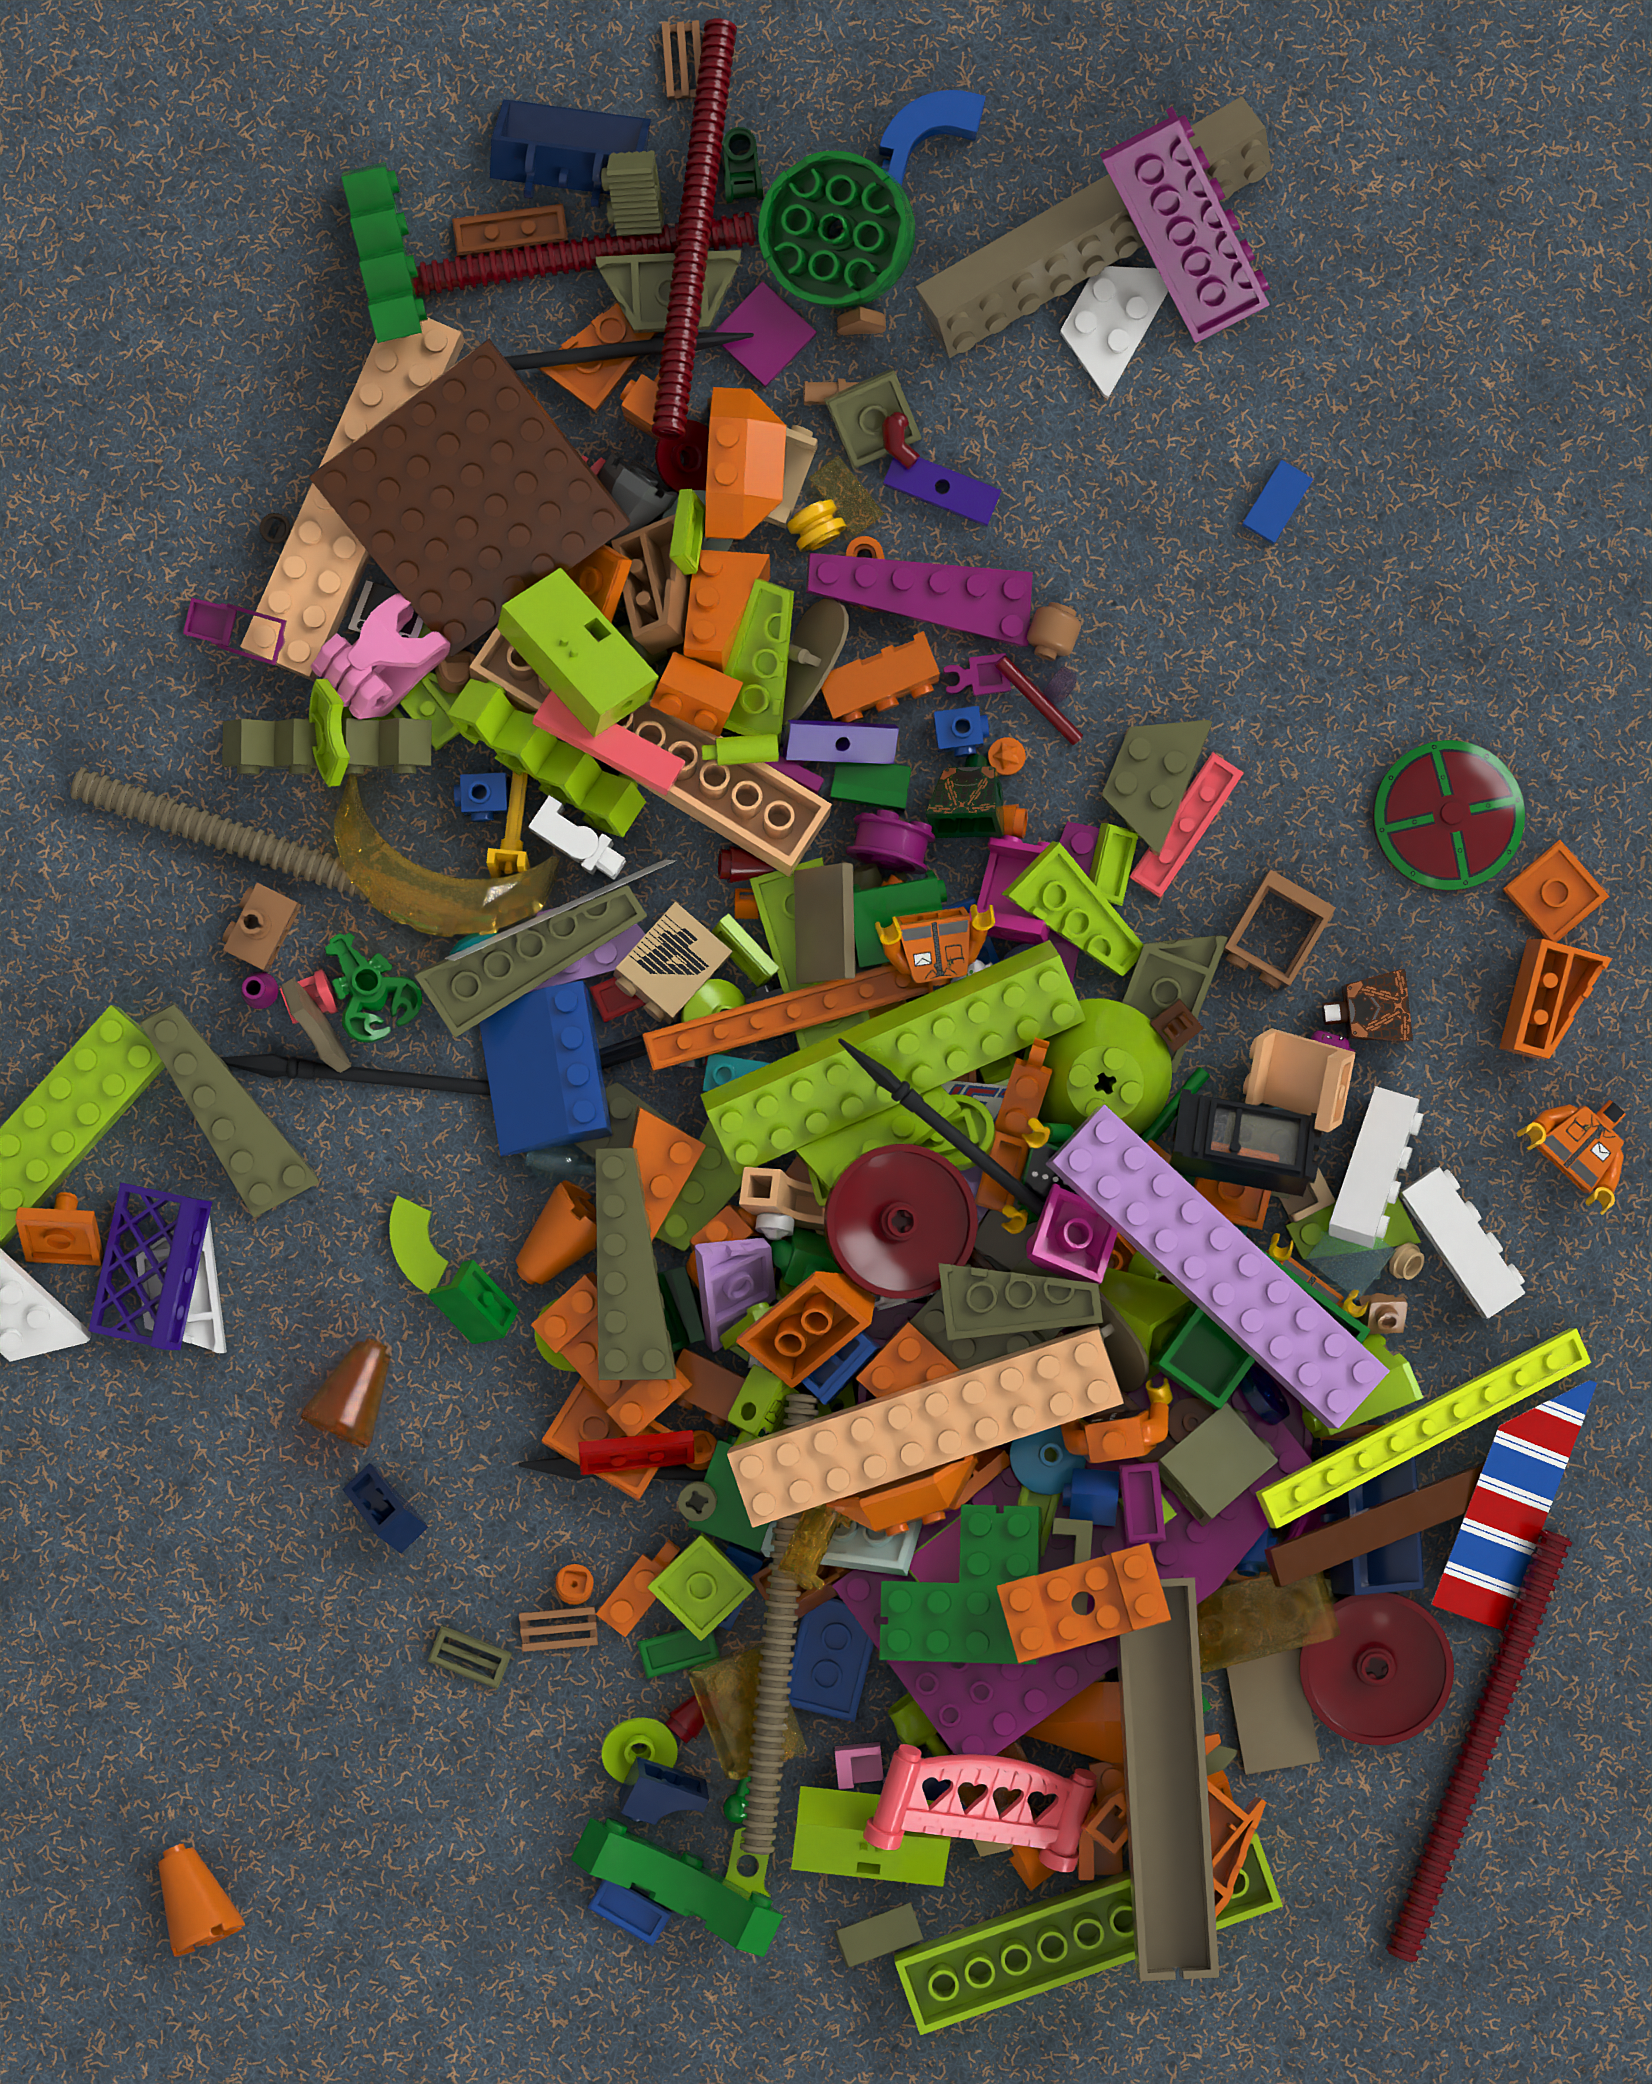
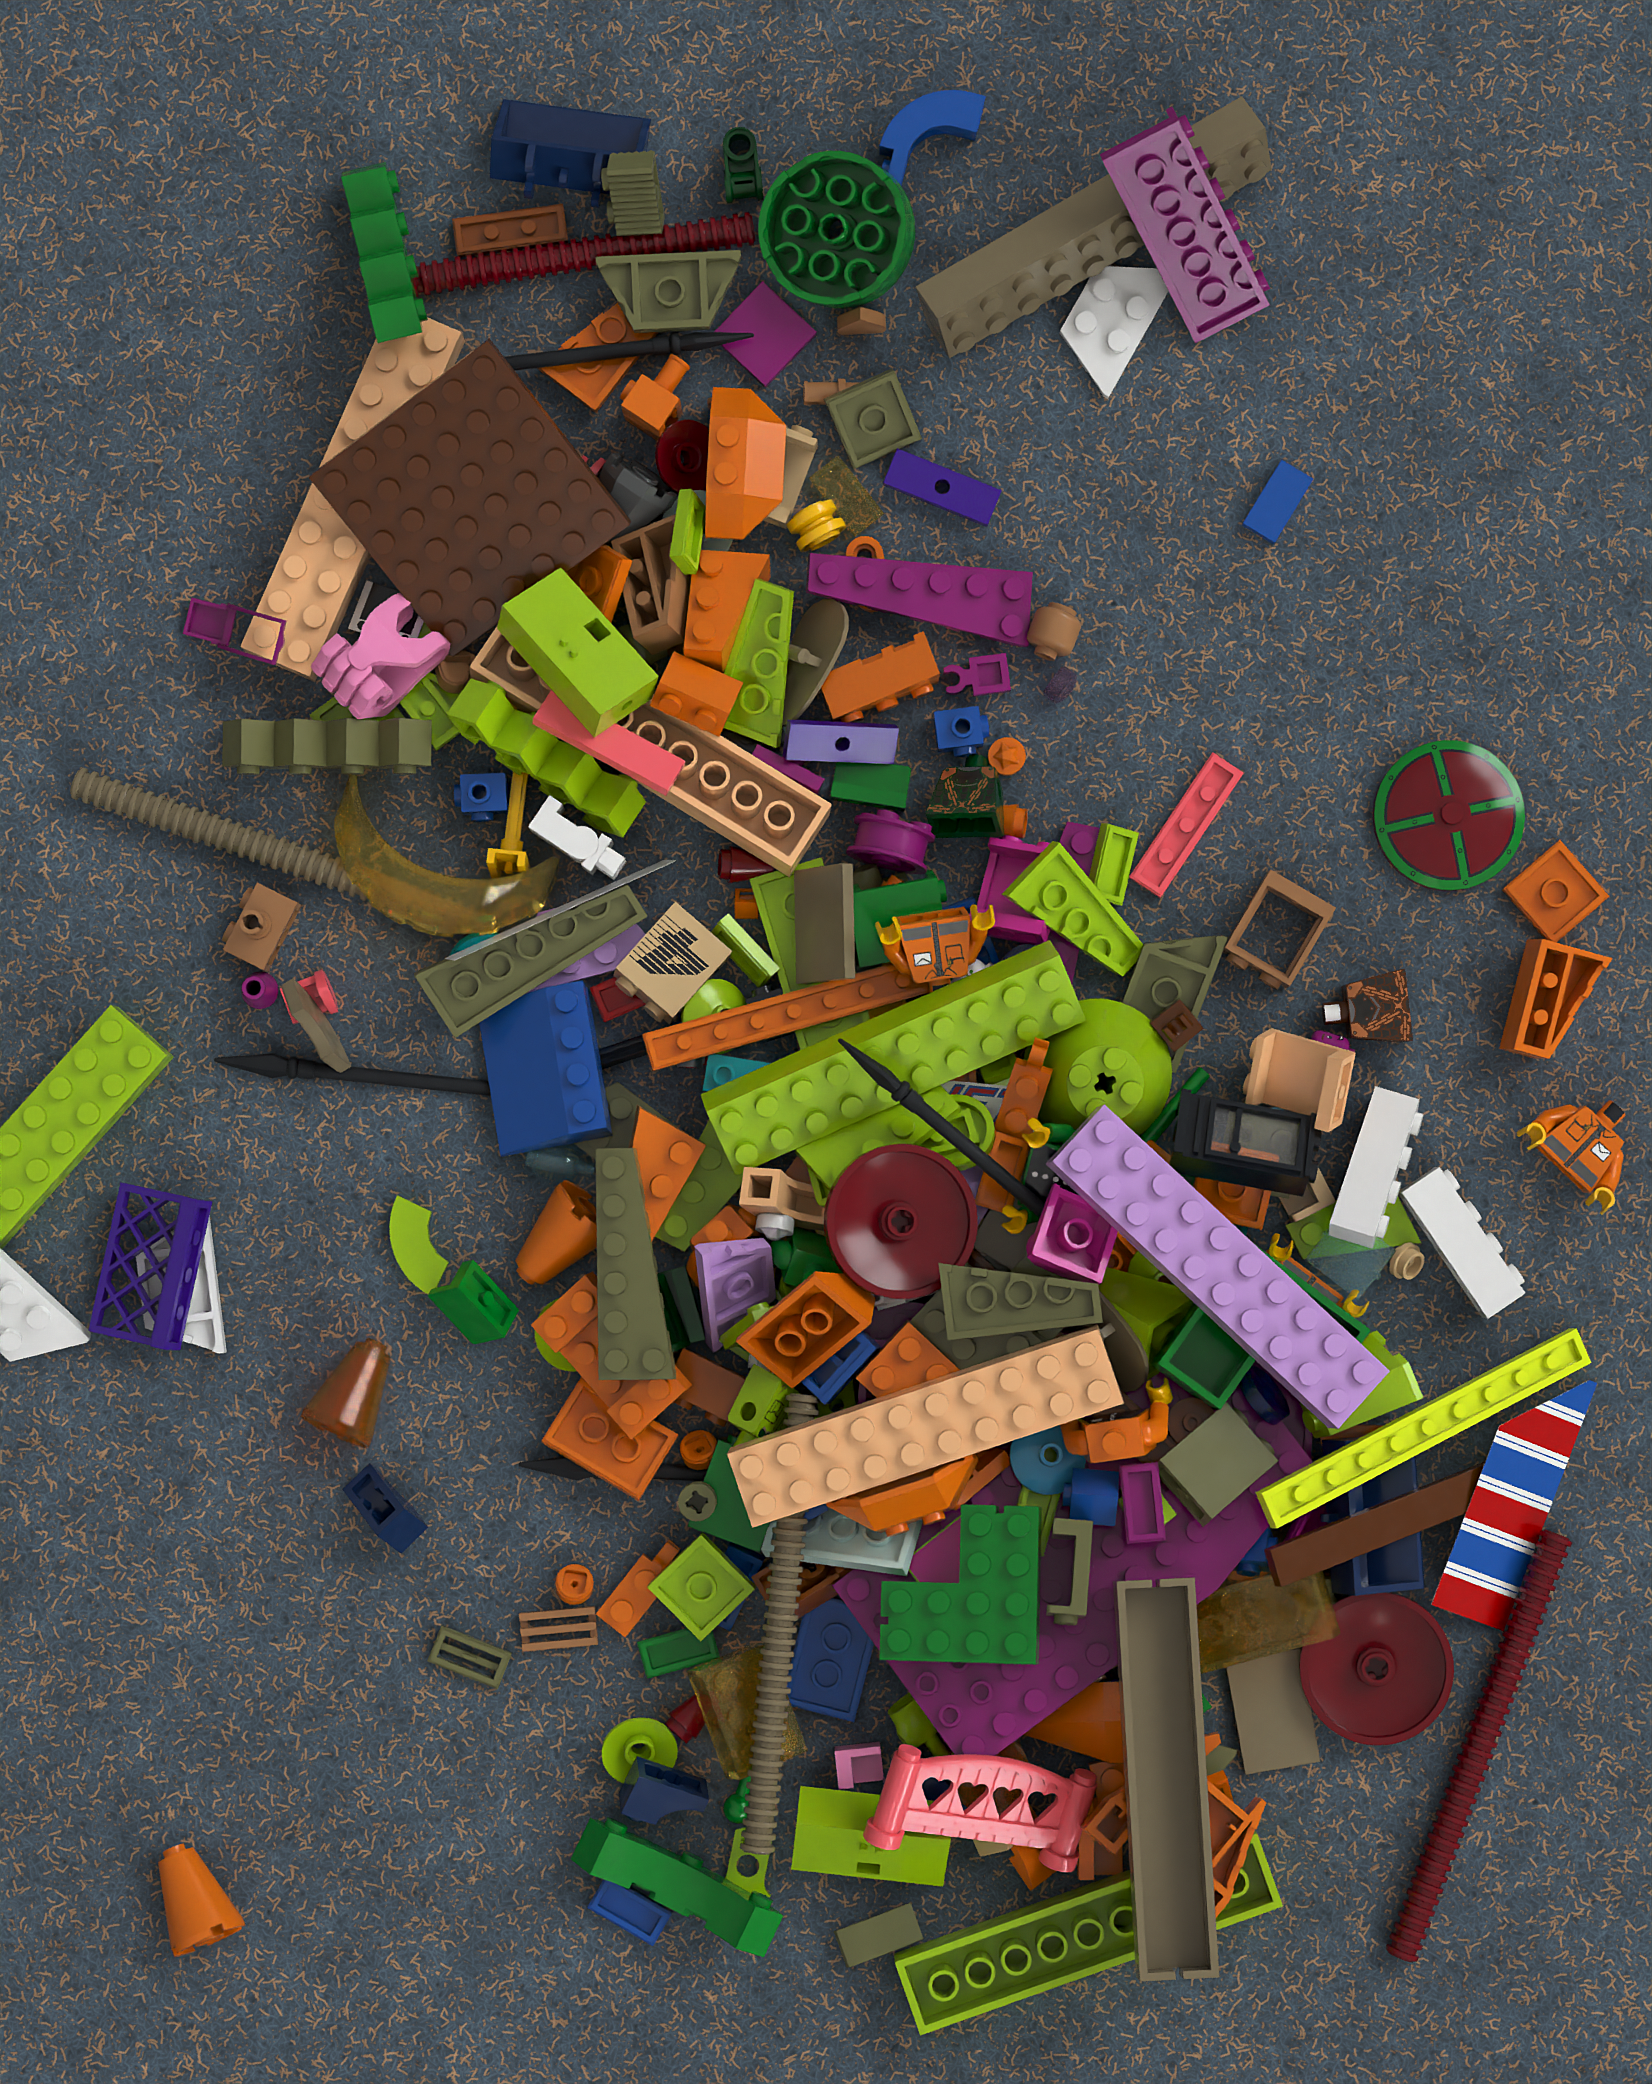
orange tile [15,1192,103,1266] -> none
olive wing [140,1002,319,1218] -> none
dark brown hinge [259,513,290,544] -> none
lime tile [309,678,350,787] -> none
green animal [324,932,423,1043] -> none
red tile [578,1430,695,1475] -> none
dark red piece [651,18,737,440] -> none
medium nougat tile [662,20,702,100] -> none
lime cylinder [701,734,779,766] -> none
clear yellow hinge [777,1503,853,1590] -> none
dark red arm [882,412,920,470] -> none
dark red bar [995,655,1083,745] -> none
orange piece [996,1543,1171,1664] -> none
olive wing [1102,720,1212,857] -> none
medium nougat bracket [1356,1293,1408,1334] -> none

